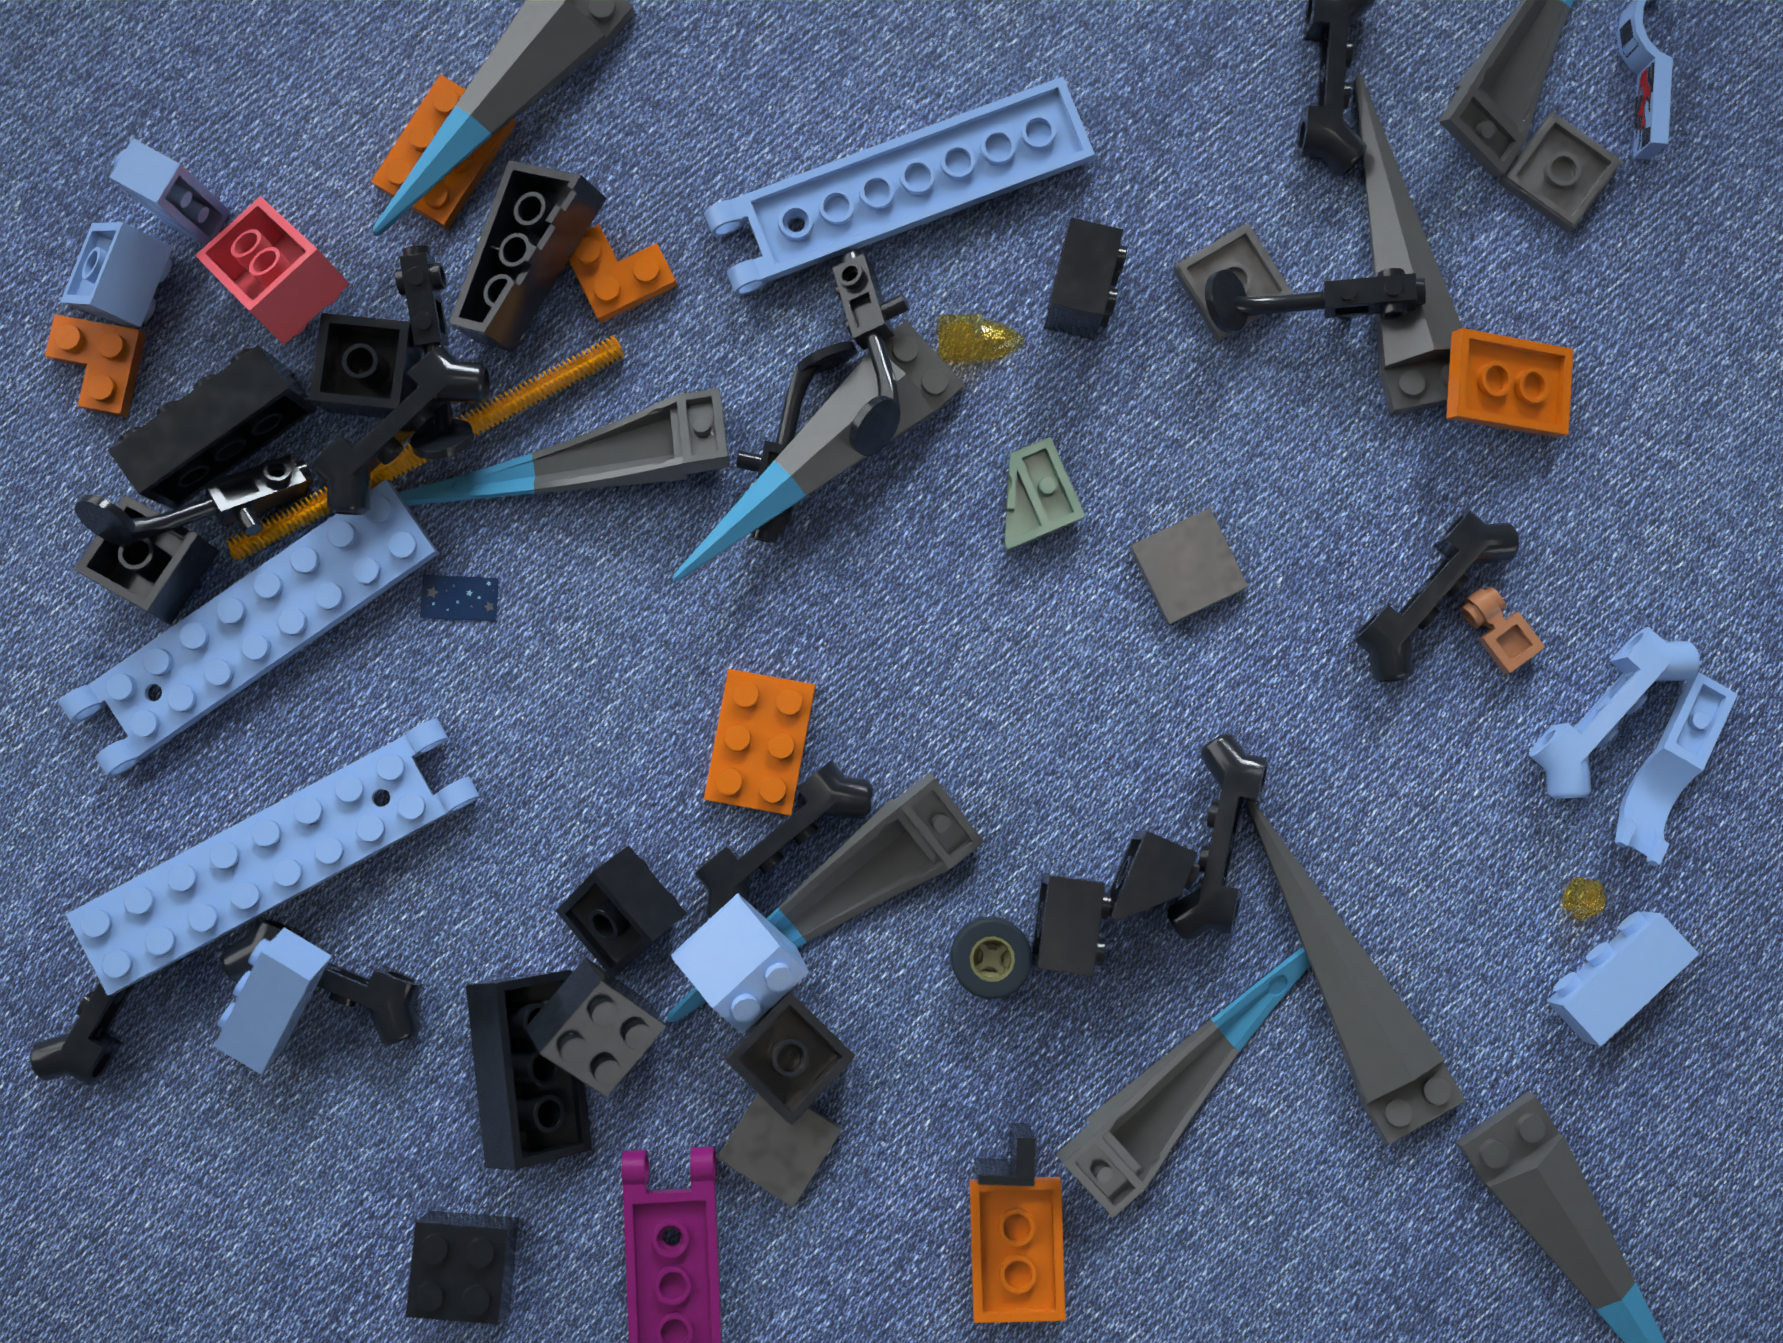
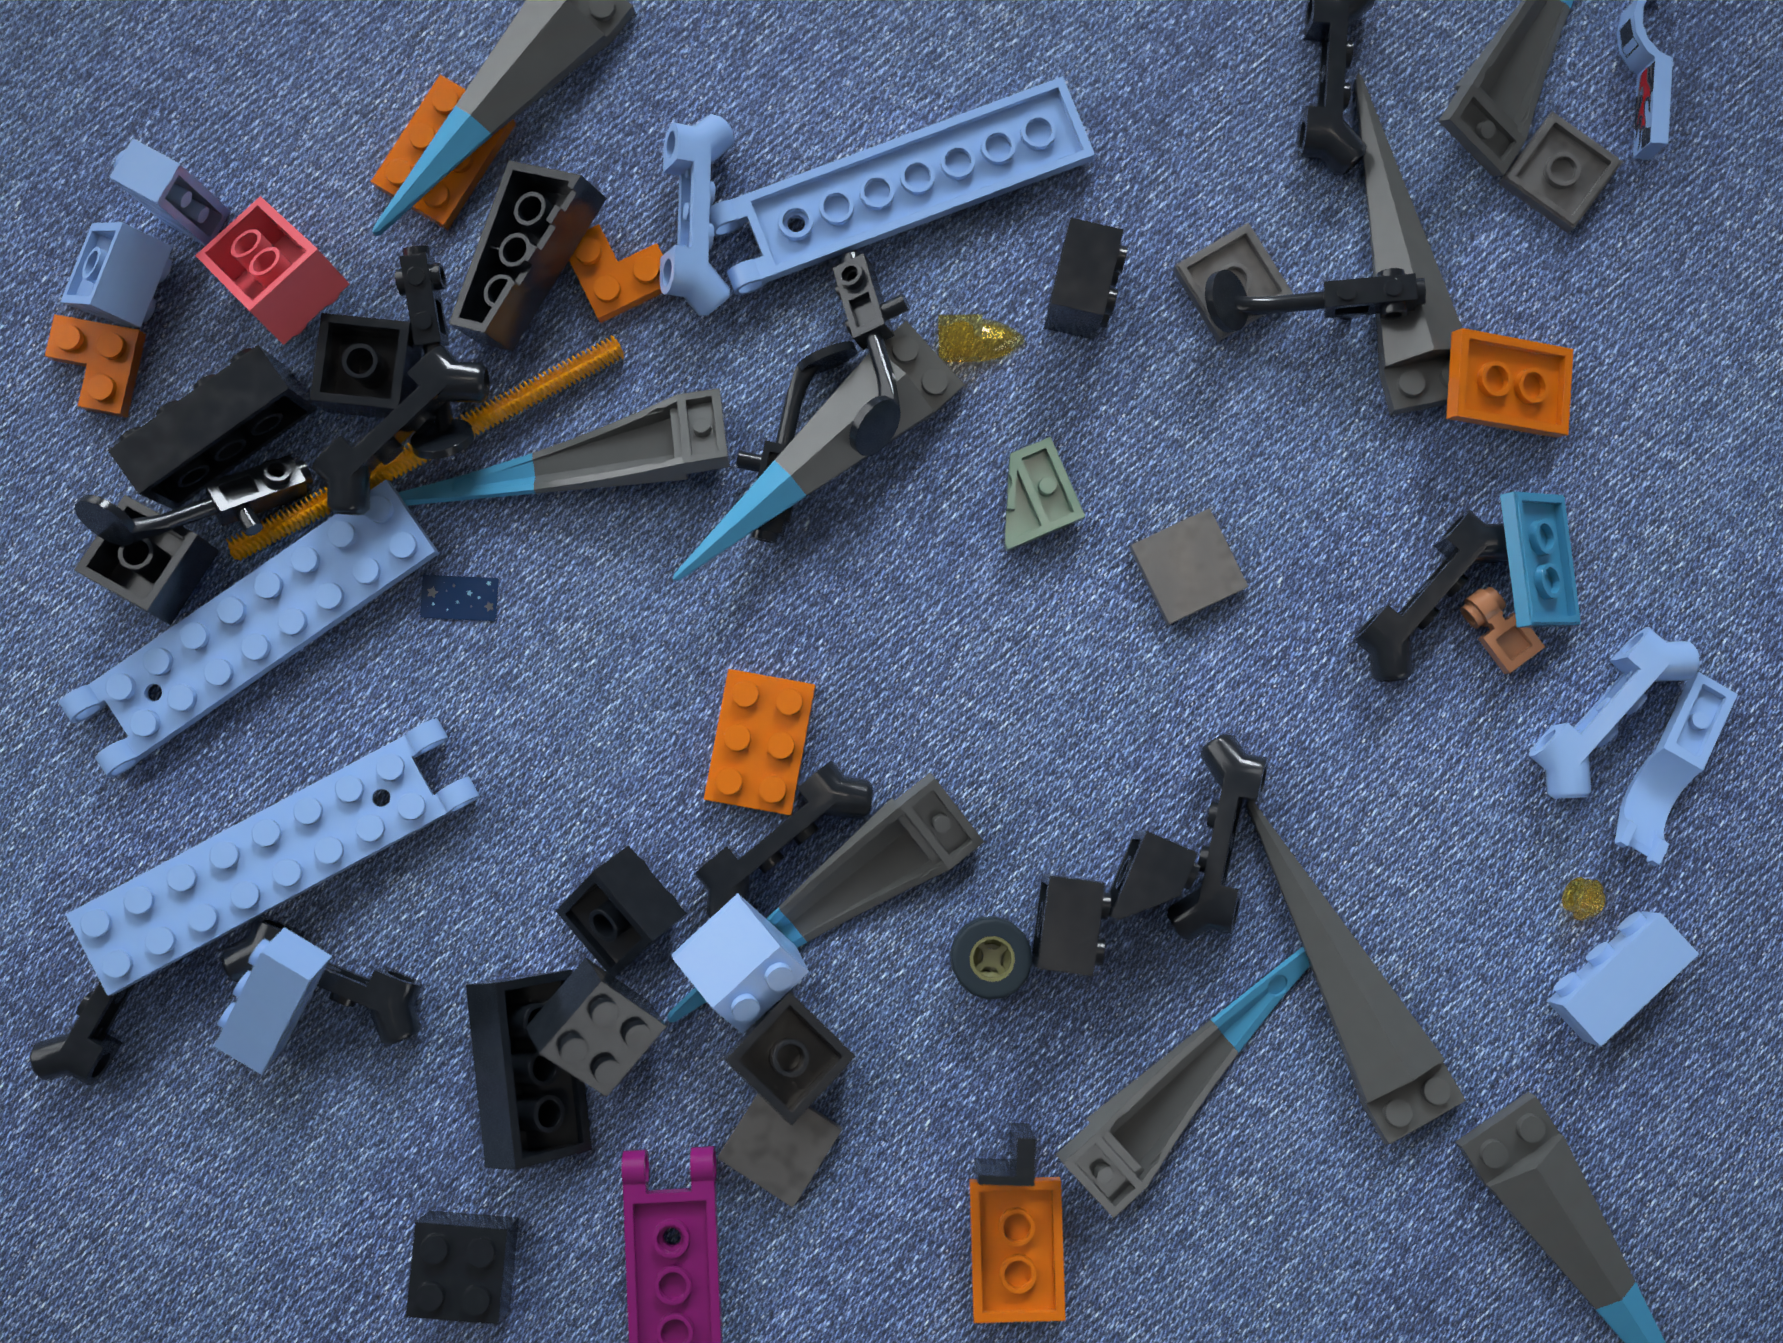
none -> light blue plate [660,114,734,316]
none -> dark azure tile [1500,491,1581,628]

